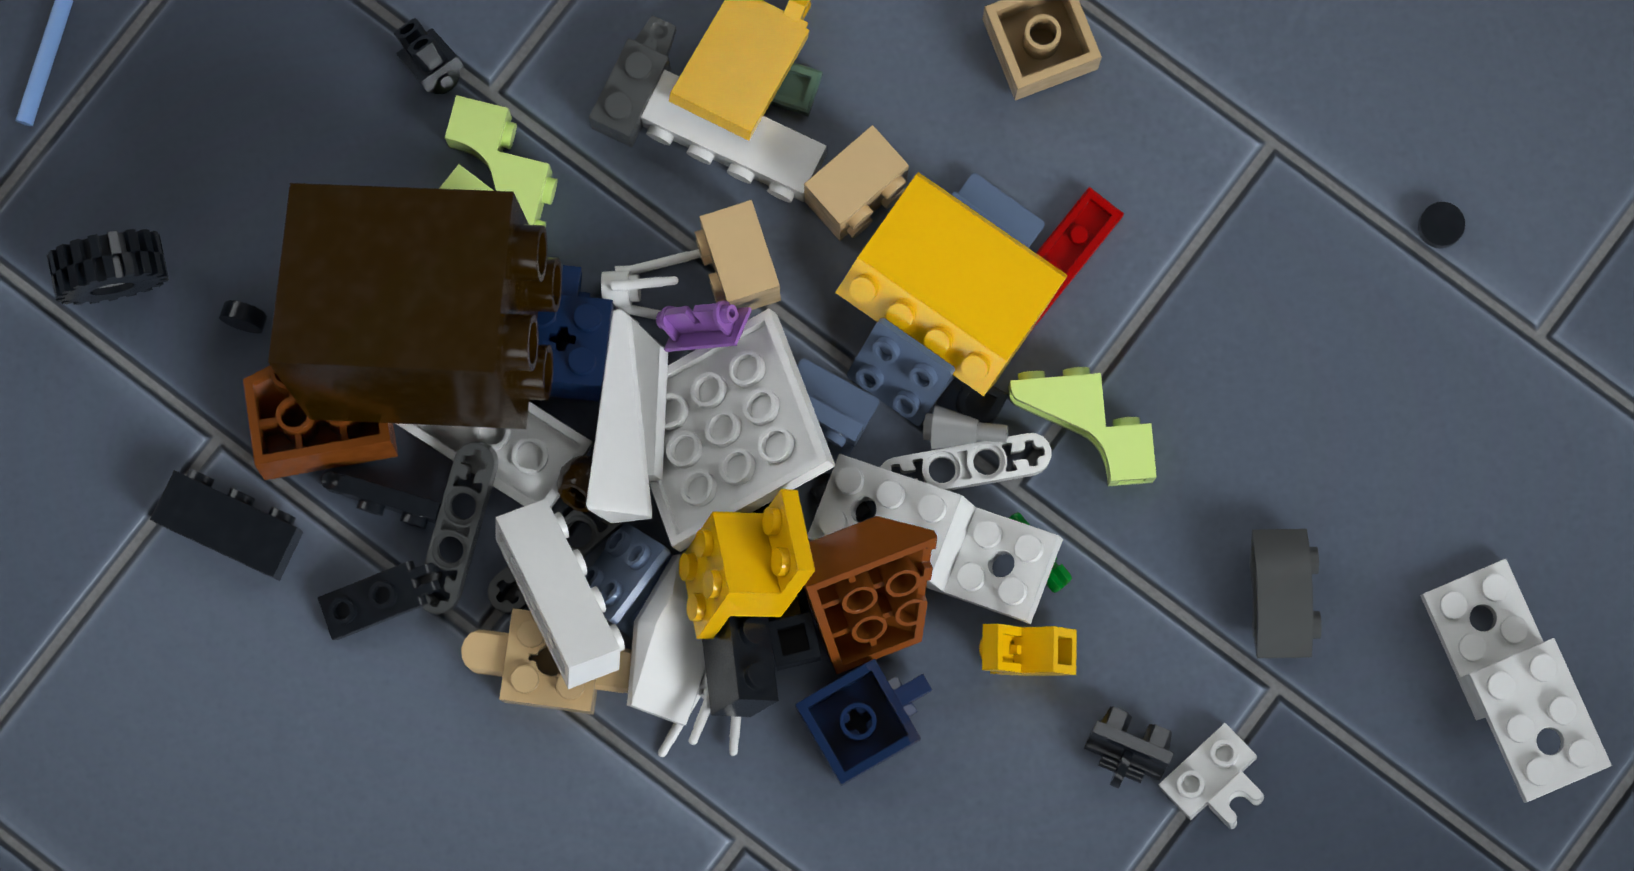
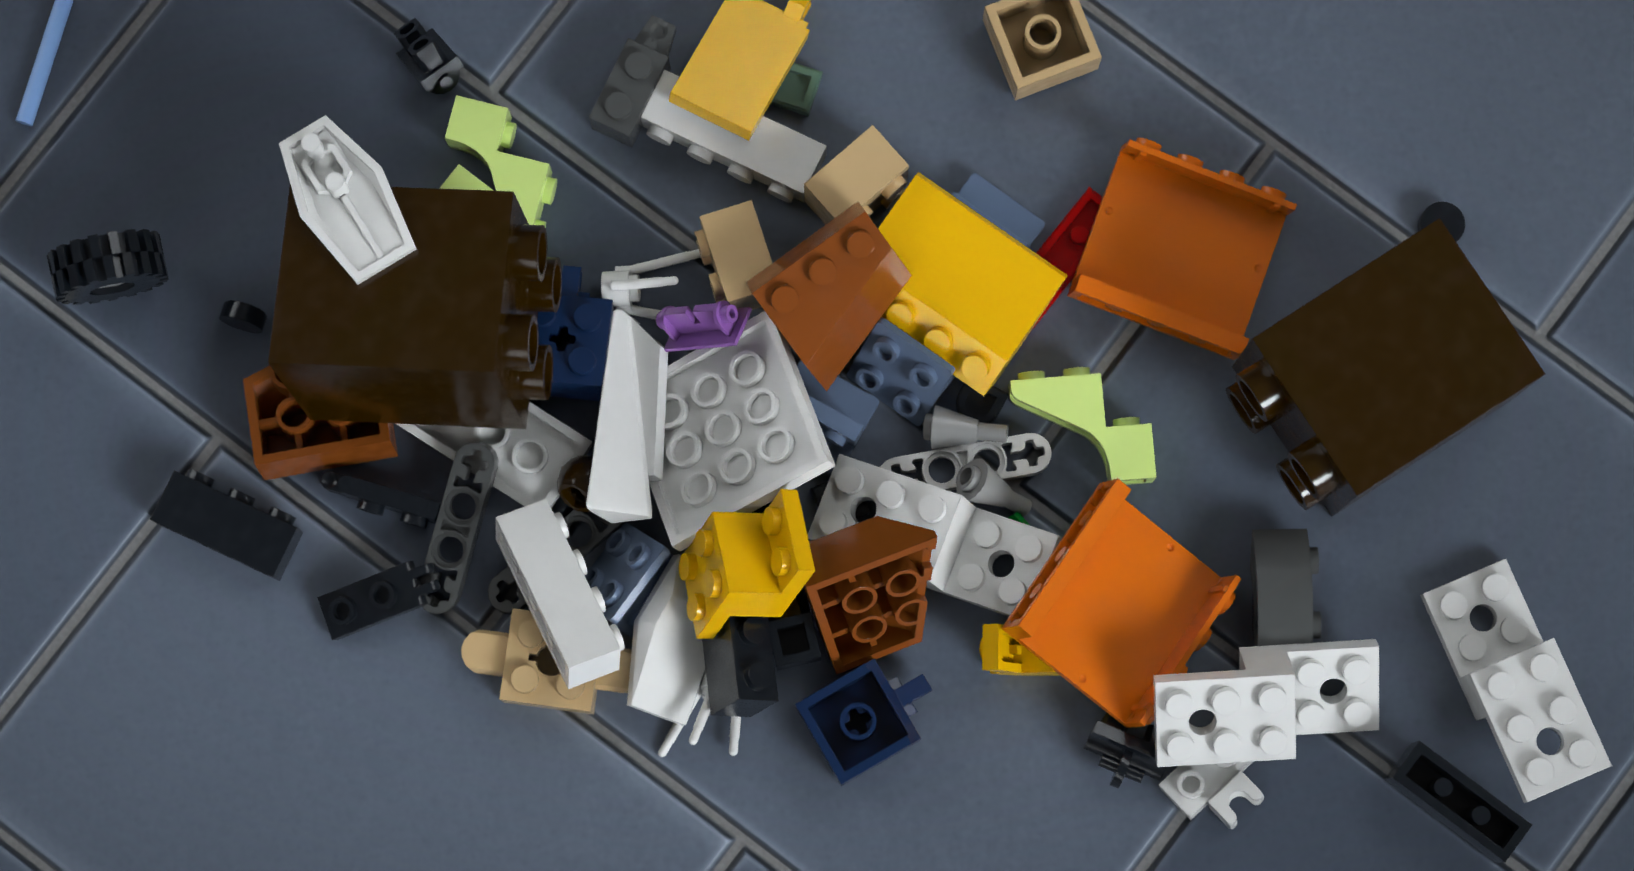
none -> white piece [279,115,417,285]
none -> dark orange wedge [747,202,912,391]
none -> light grey cone [956,459,1032,516]
none -> orange panel [1001,478,1241,728]
none -> orange panel [1067,137,1297,360]
none -> white bracket [1153,639,1379,767]
none -> dark brown brick [1226,218,1545,516]
none -> black brick [1384,741,1532,863]

